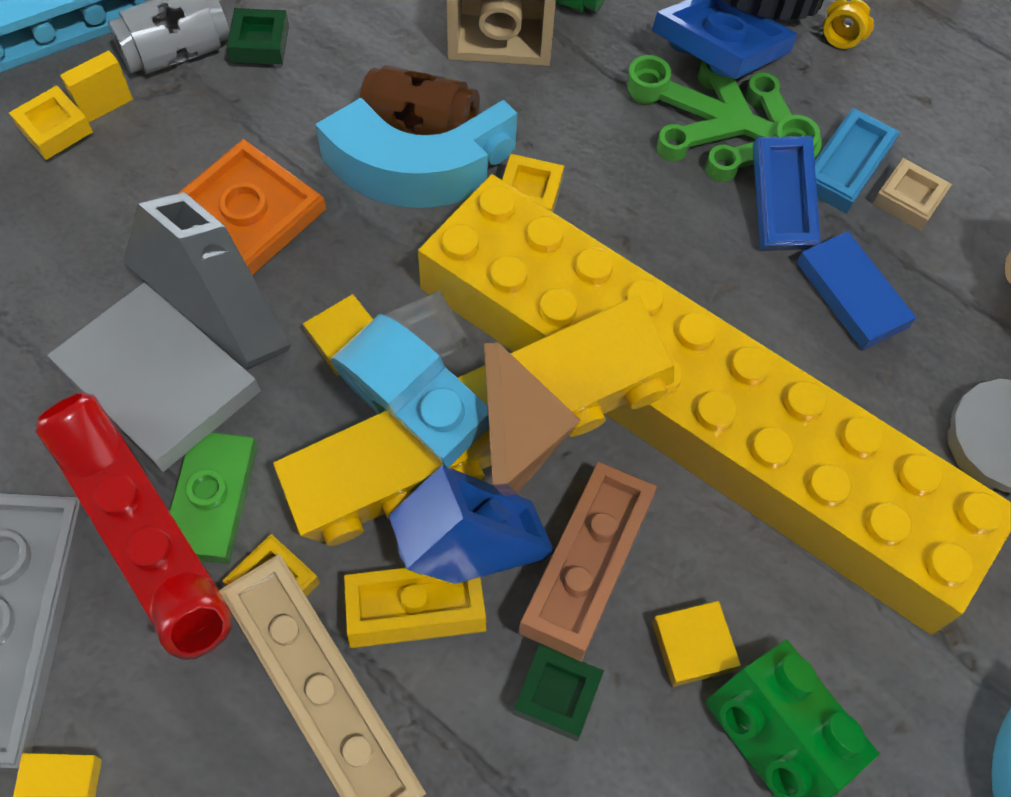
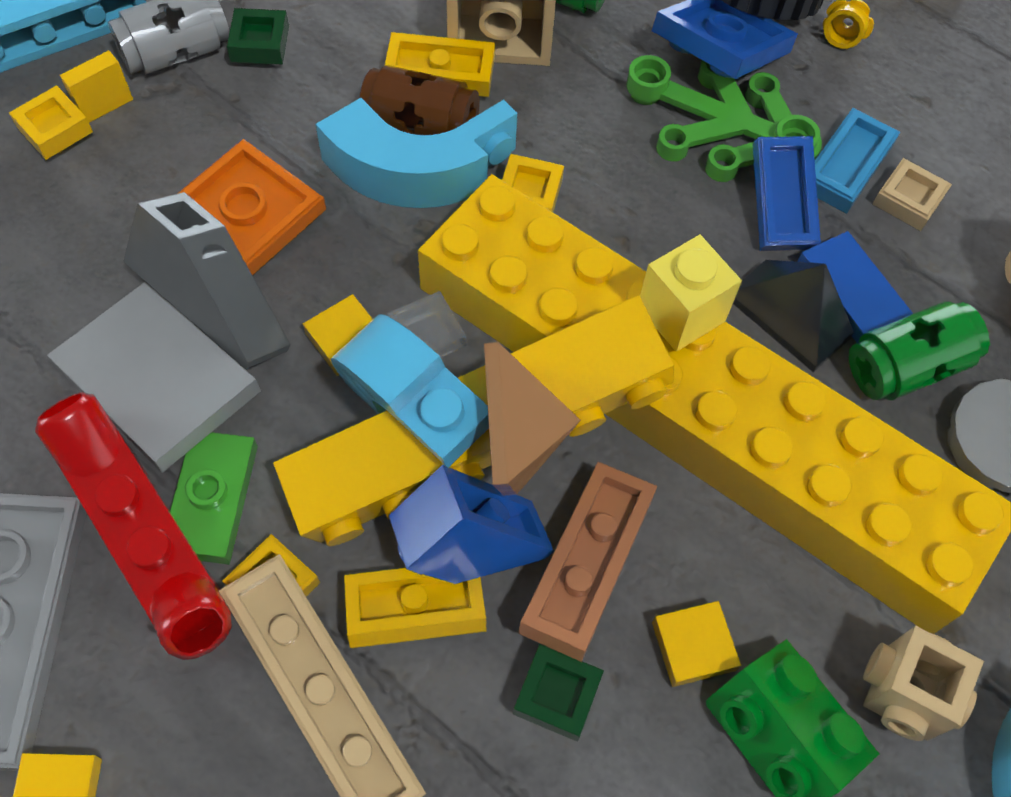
none -> yellow plate [385,32,495,97]
none -> light yellow brick [640,234,742,352]
none -> black slope [733,260,854,373]
none -> green piece [848,302,990,401]
none -> tan brick [863,626,984,741]

